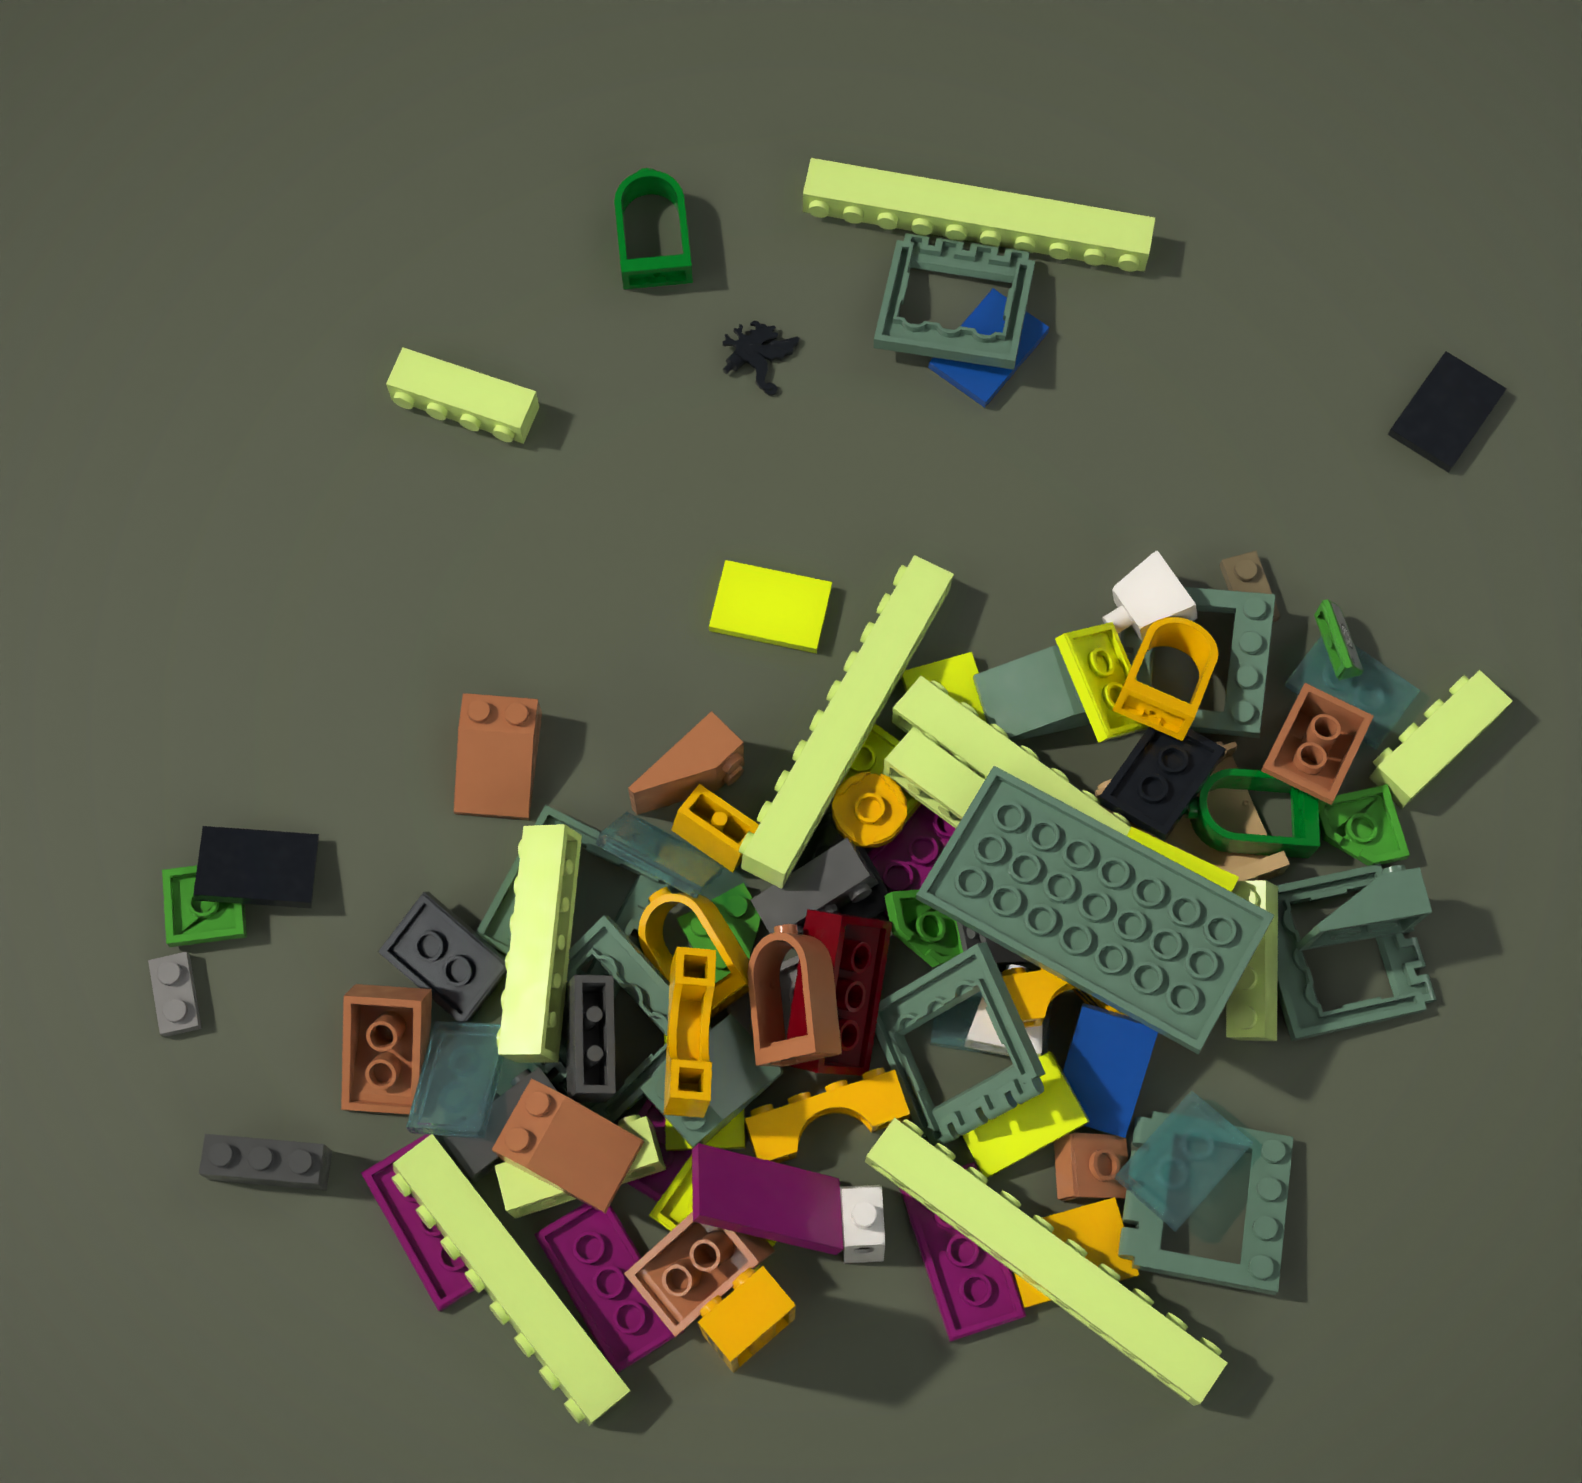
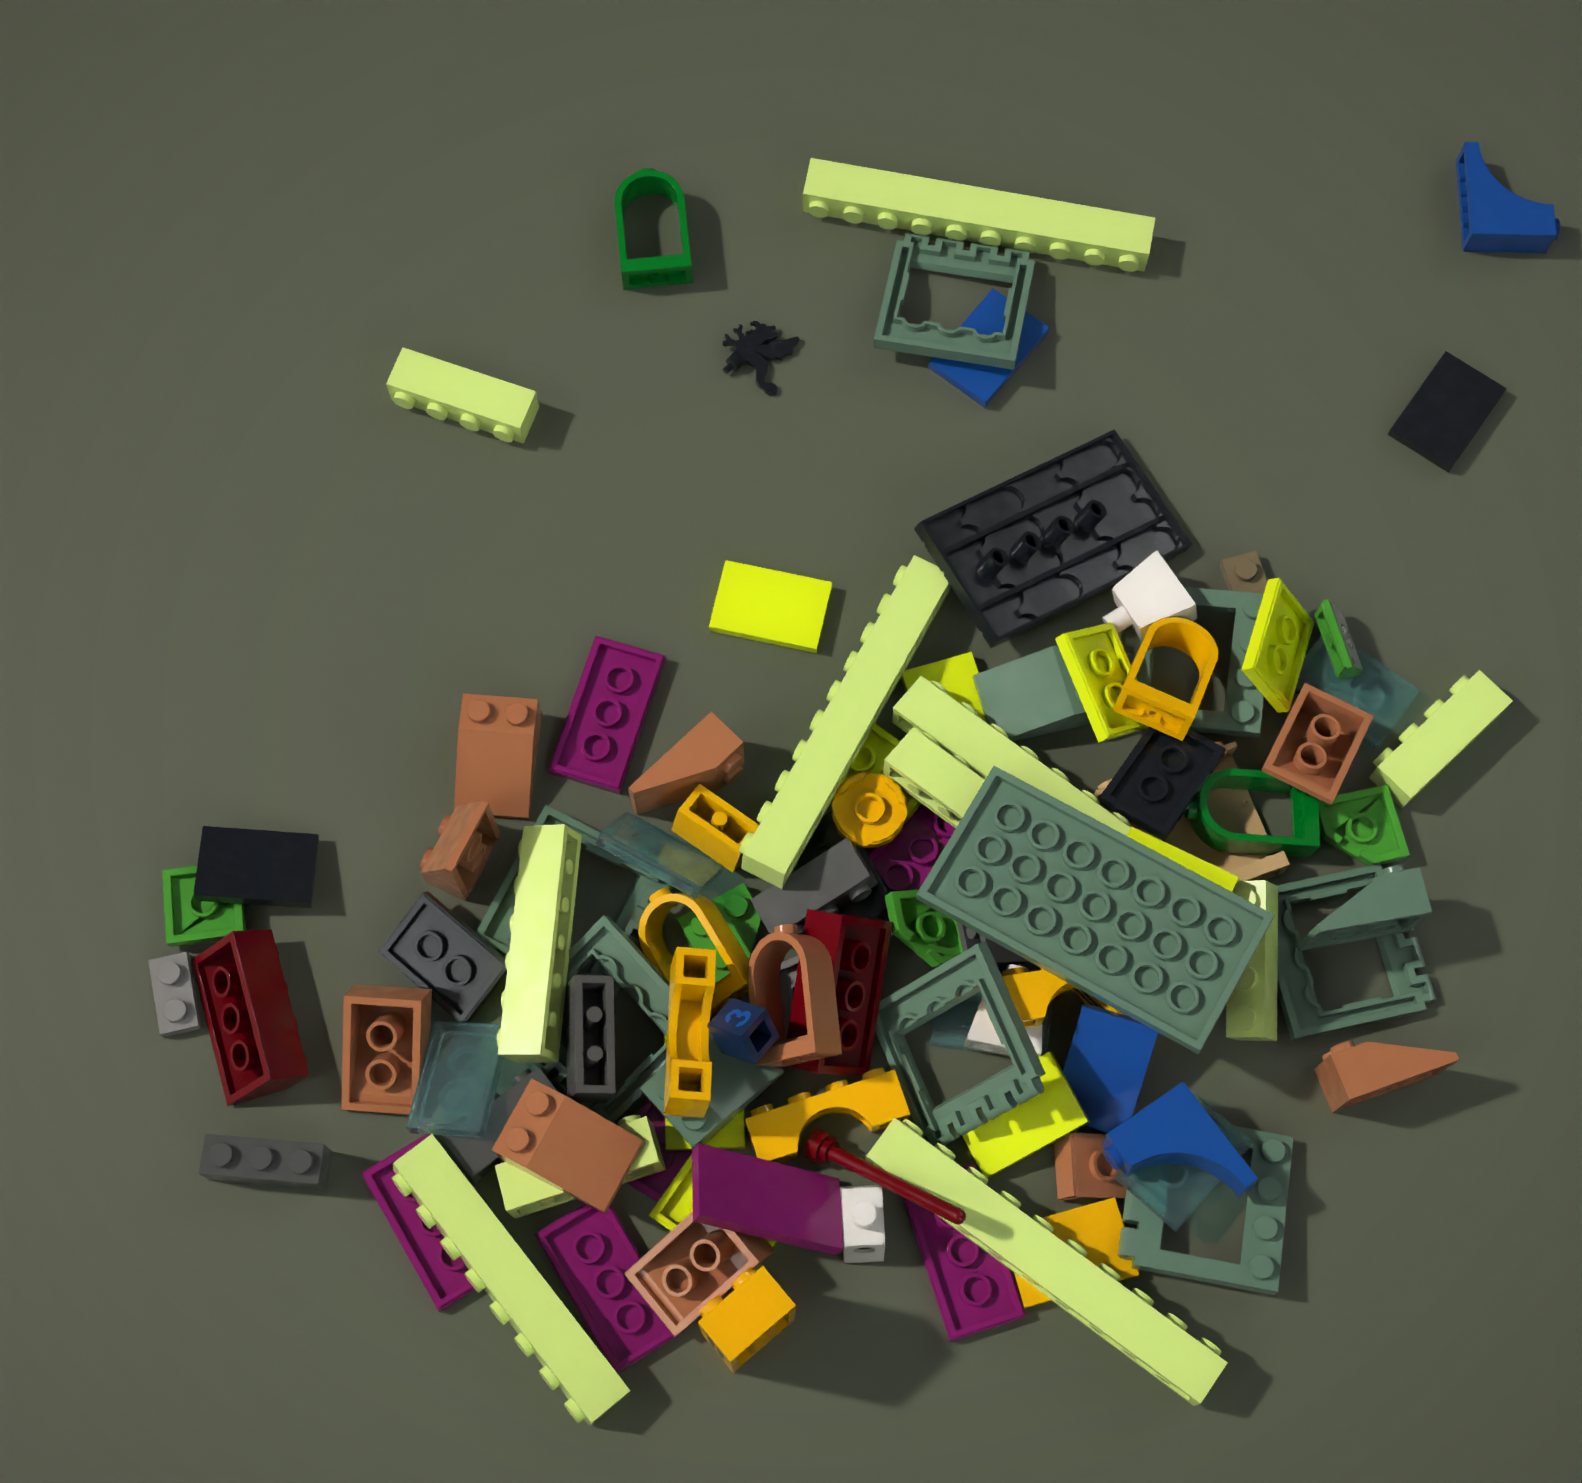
none -> dark red slope [191,929,309,1106]
none -> nougat slope [420,800,501,901]
none -> magenta tile [548,635,666,795]
none -> dark blue brick [707,998,780,1064]
none -> dark red piece [804,1129,966,1225]
none -> black piece [914,429,1192,648]
none -> blue arch [1102,1082,1258,1198]
none -> neon yellow tile [1241,578,1315,713]
none -> nougat slope [1314,1040,1460,1113]
none -> blue arch [1456,142,1560,253]

